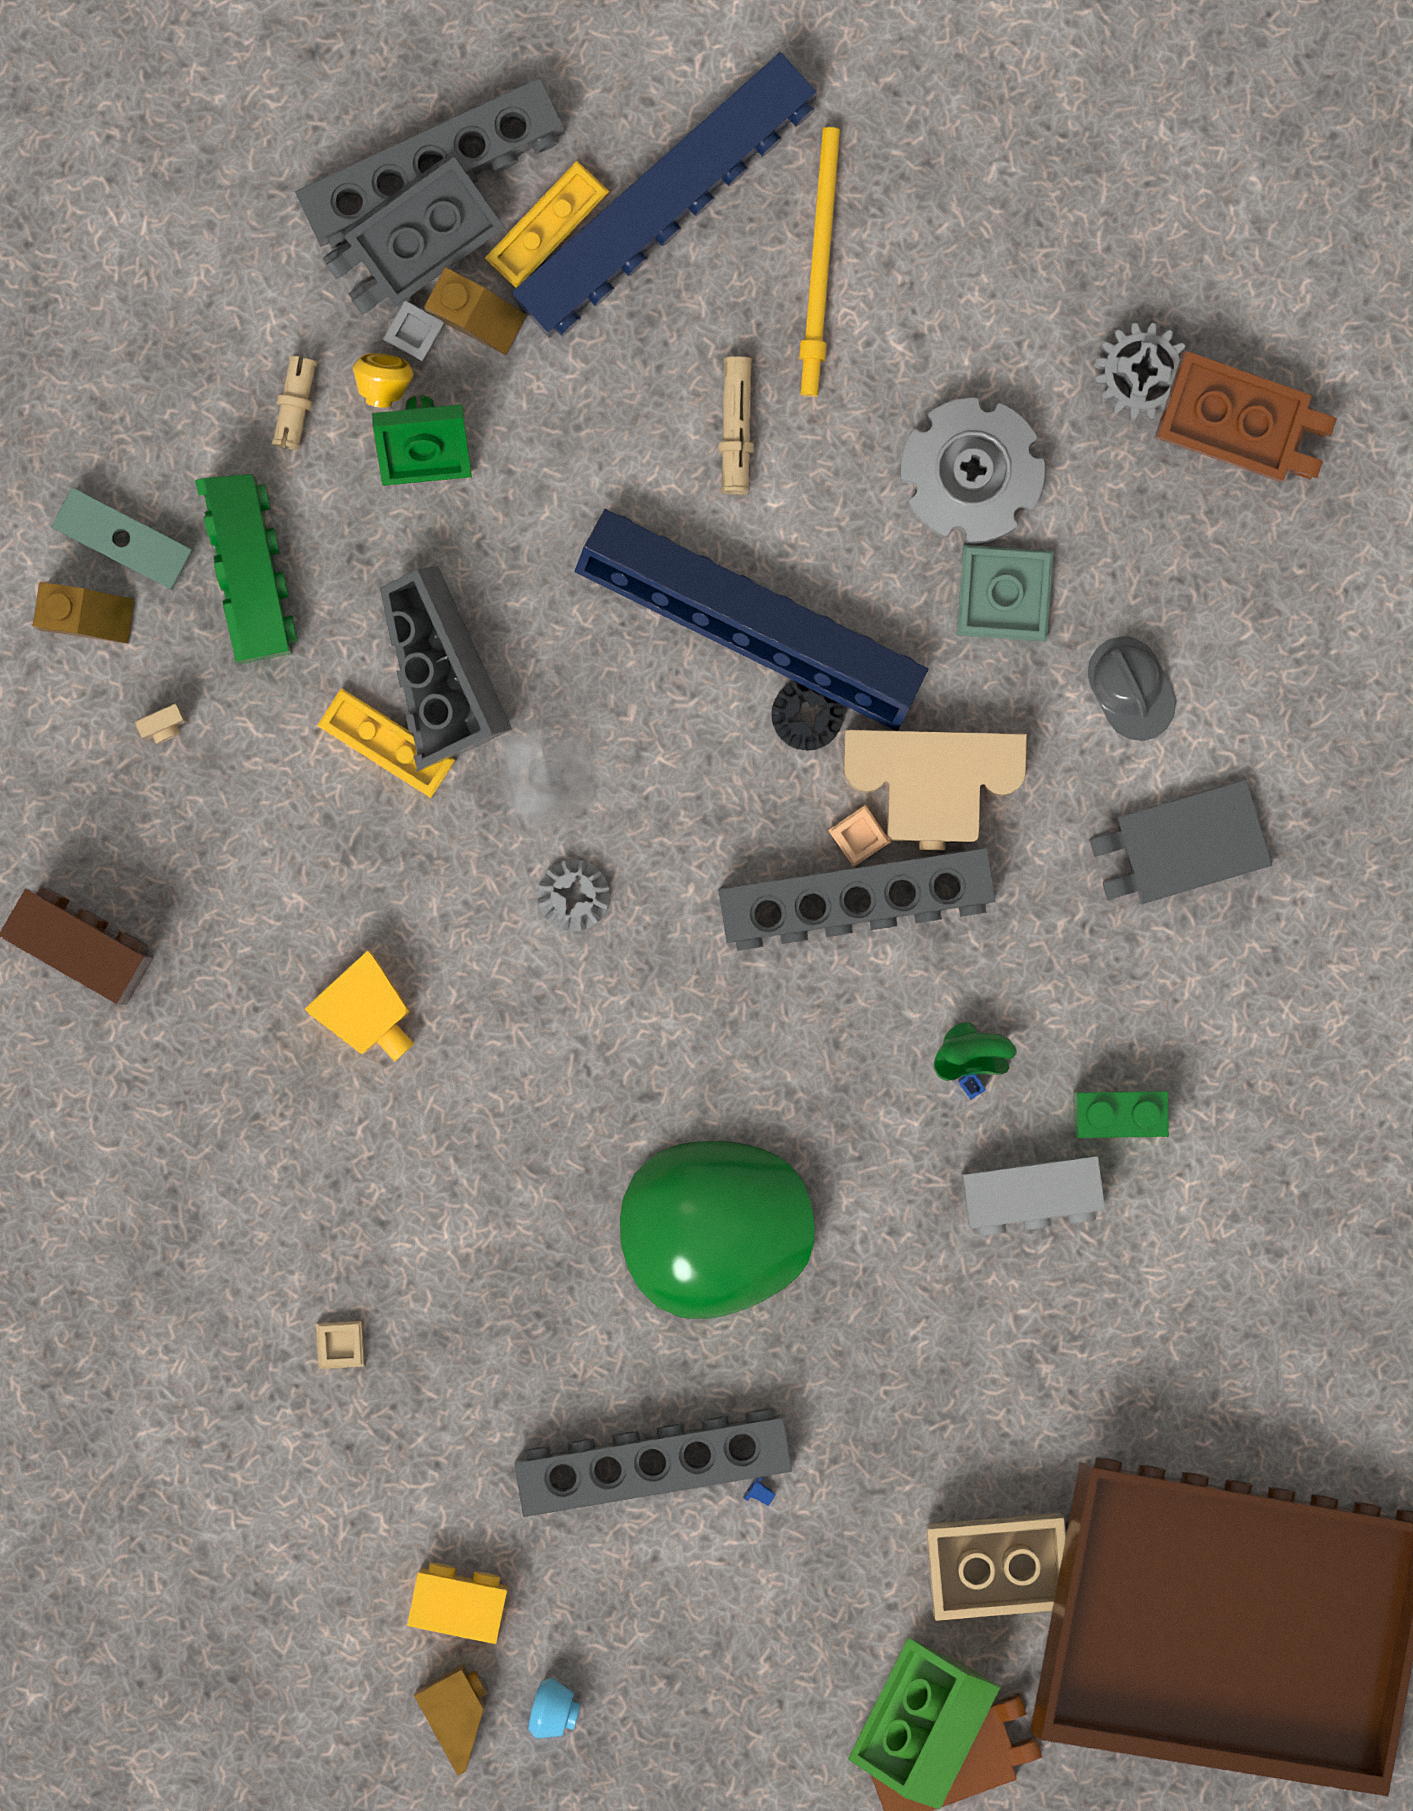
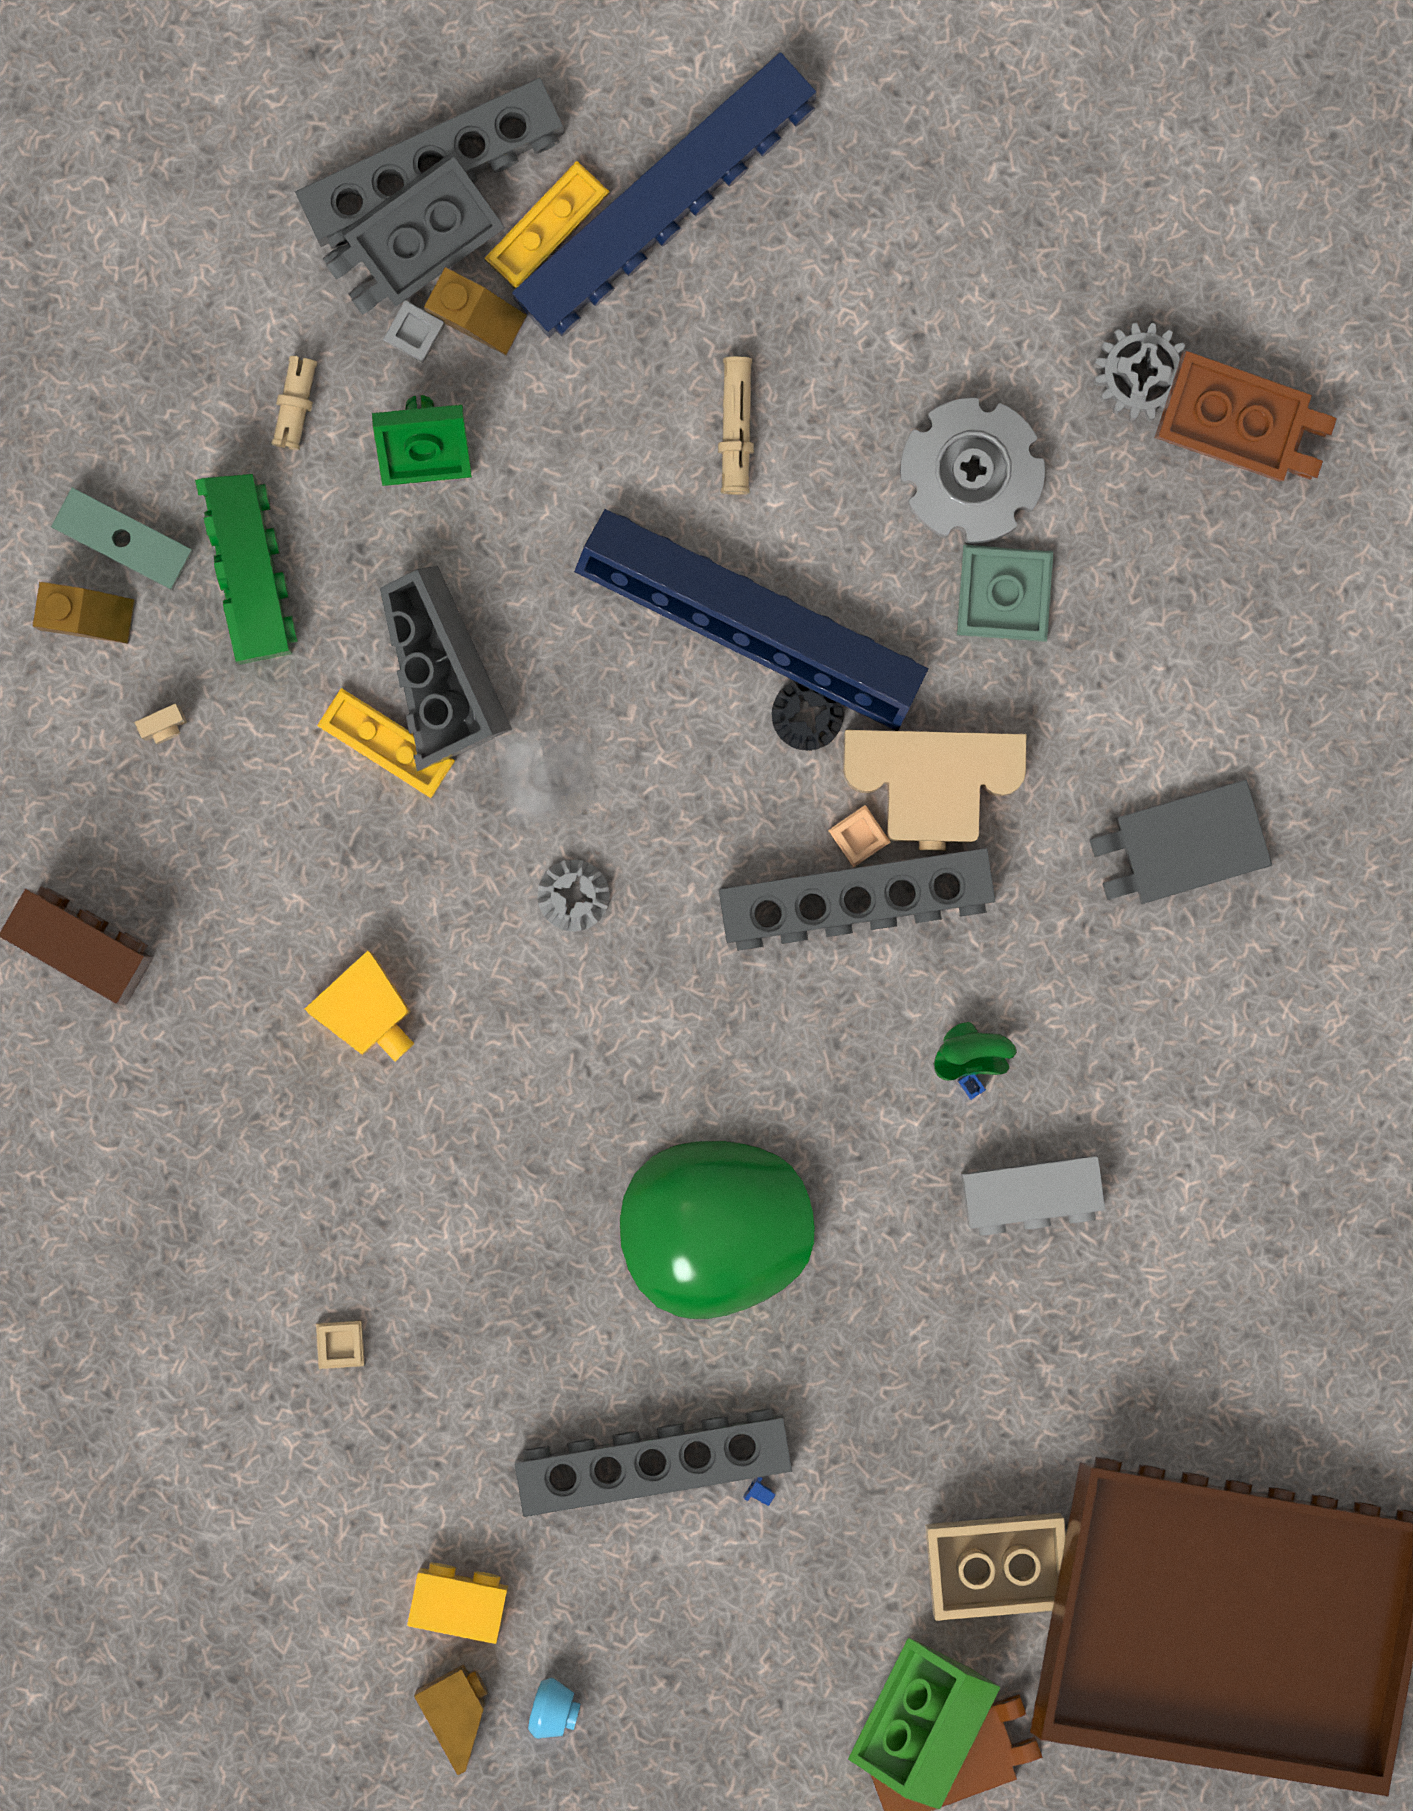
yellow cone [352,353,414,408] -> none
yellow bar [799,127,840,397] -> none
green brick [1073,1091,1169,1138] -> none
dark grey piece [1088,636,1176,741] -> none

